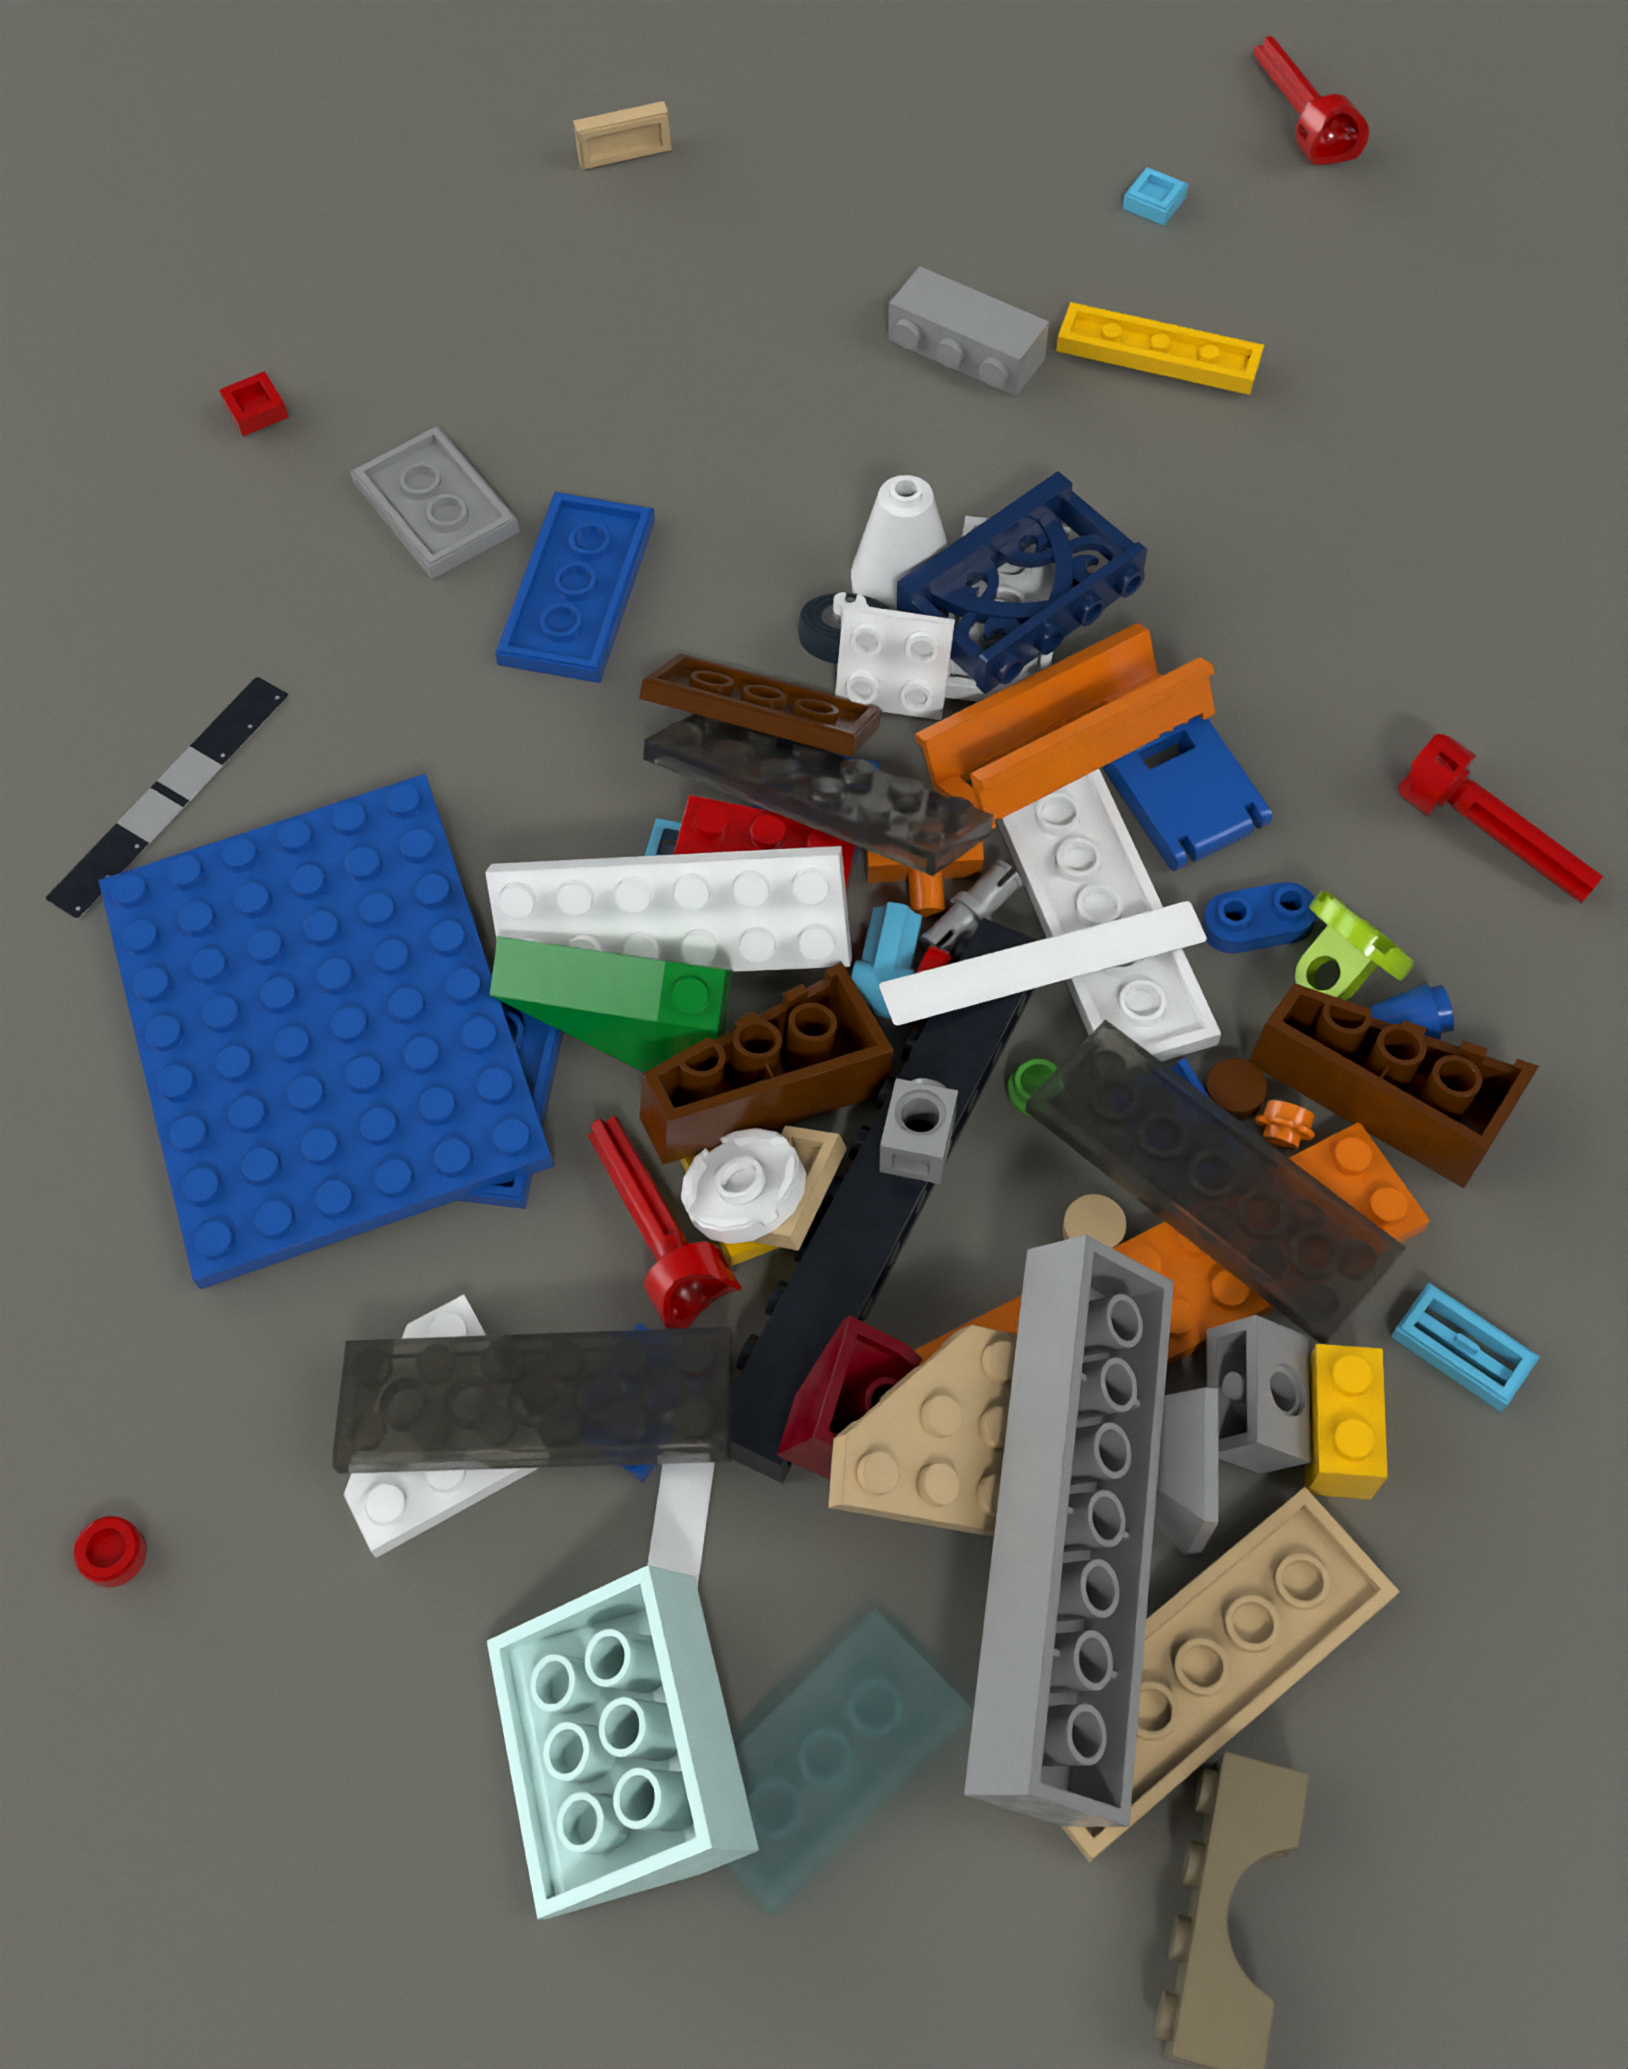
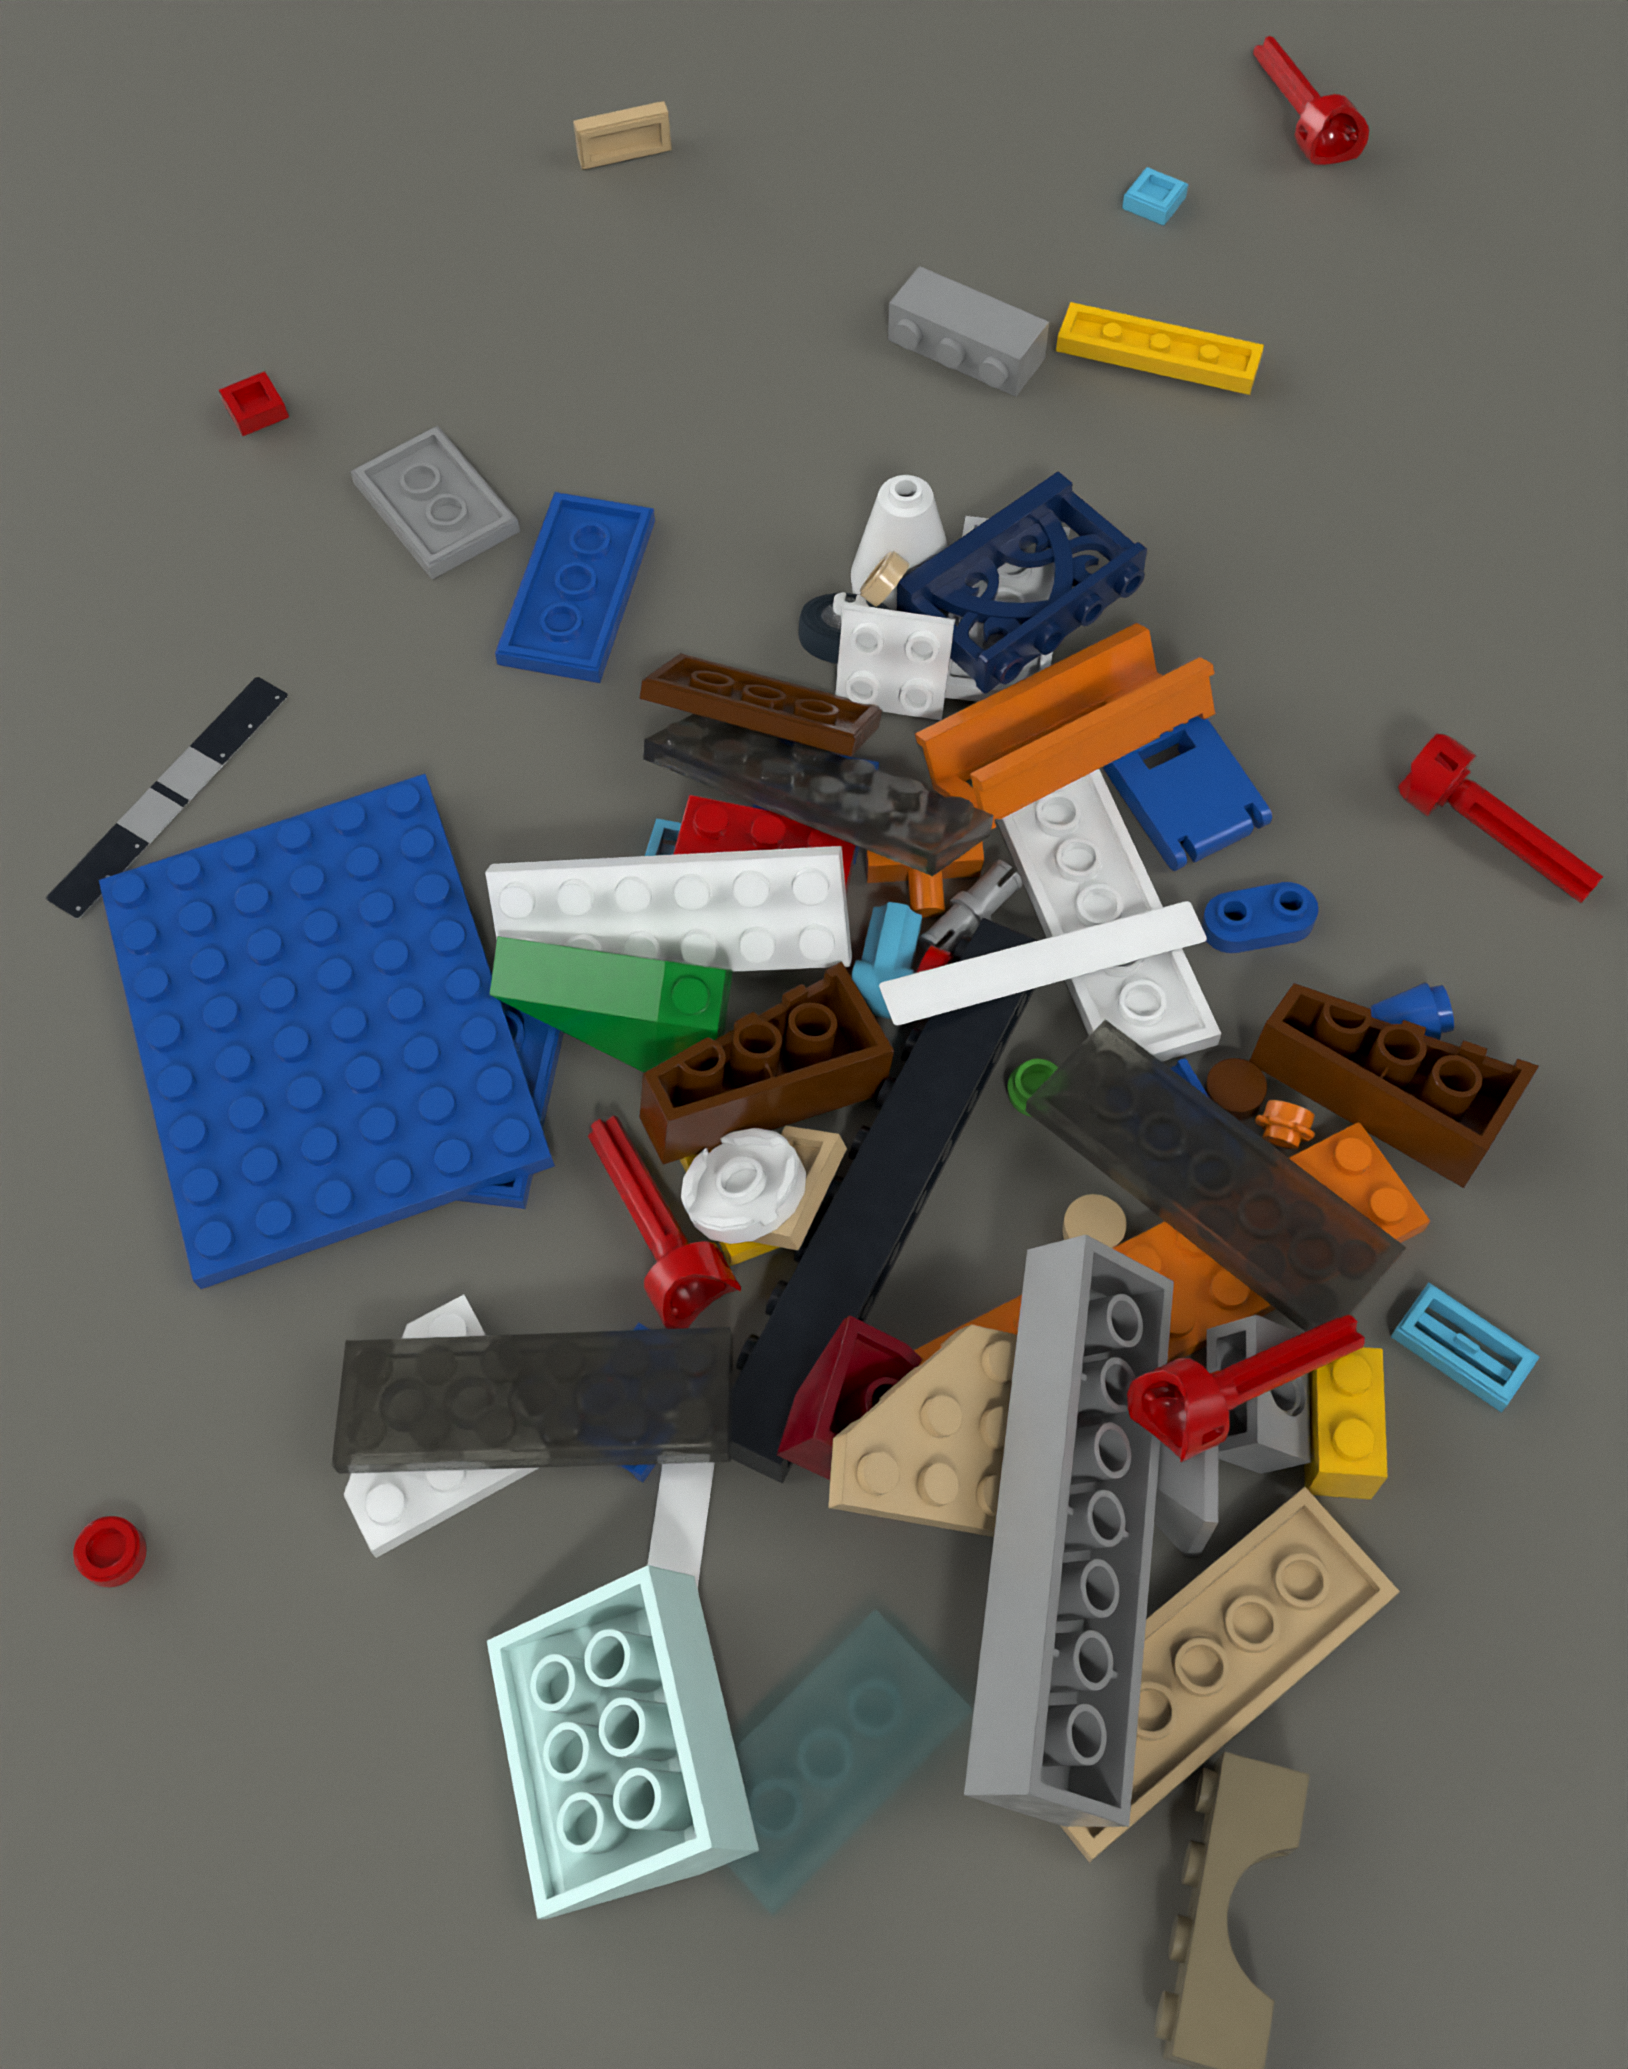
light grey brick [880,1078,958,1184] -> none
lime tile [1295,890,1415,1001] -> none
none -> tan tile [860,551,909,607]
none -> red piece [1127,1314,1365,1463]

